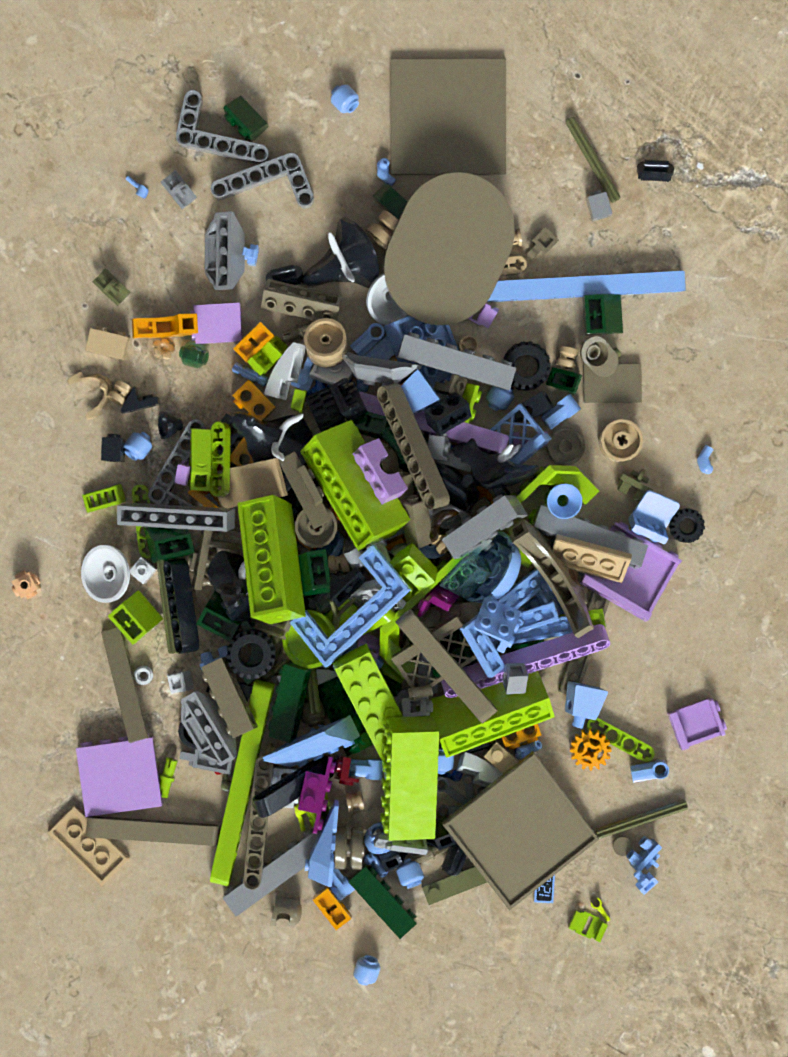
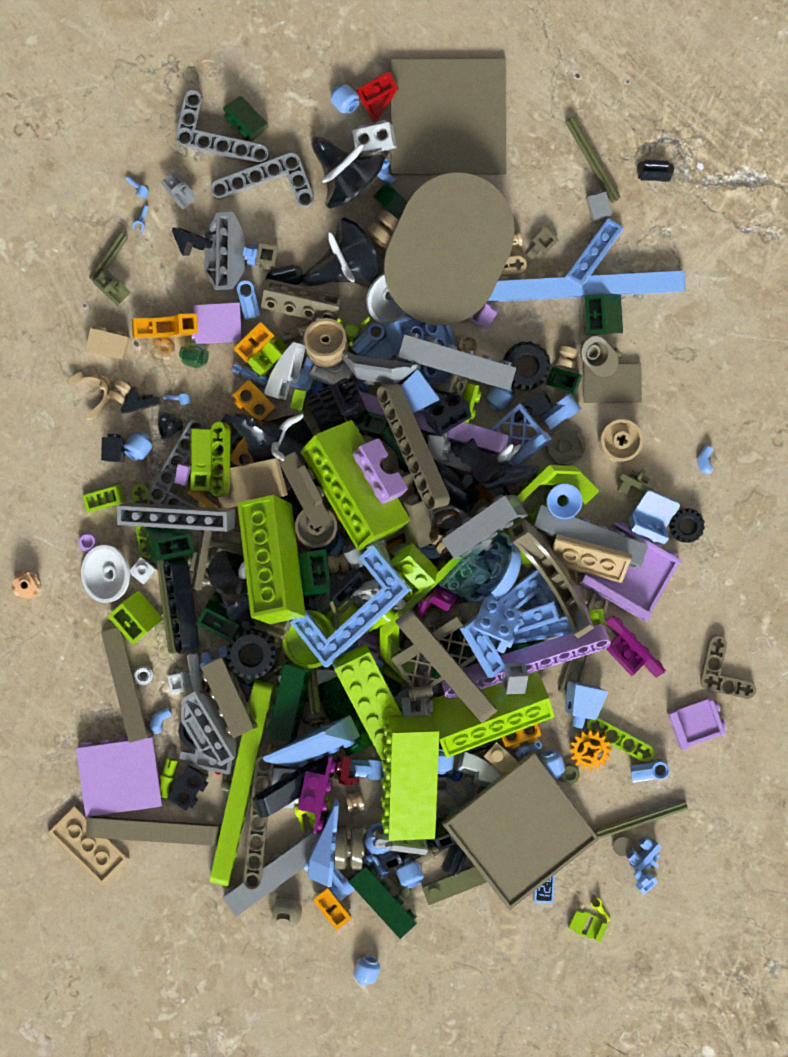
none -> lavender plate [78,532,98,552]
none -> olive axle [89,232,128,281]
none -> light blue hand [132,205,148,232]
none -> light blue arm [149,707,172,734]
none -> light blue hand [163,394,191,405]
none -> black brick [167,765,209,811]
none -> black slope [172,227,213,256]
none -> white axle [187,653,204,692]
none -> light blue piece [237,281,261,320]
none -> dark tan brick [256,243,278,270]
none -> black animal [311,136,385,209]
none -> lime plant [337,317,370,346]
none -> white brick [352,120,397,156]
none -> red wing [356,71,399,123]
none -> olive hand [390,875,411,899]
none -> light blue head [539,750,565,779]
none -> olive tile [561,764,580,784]
none -> light blue tile [565,218,624,288]
none -> magenta bracket [606,615,666,678]
none -> dark tan beam [700,636,756,699]

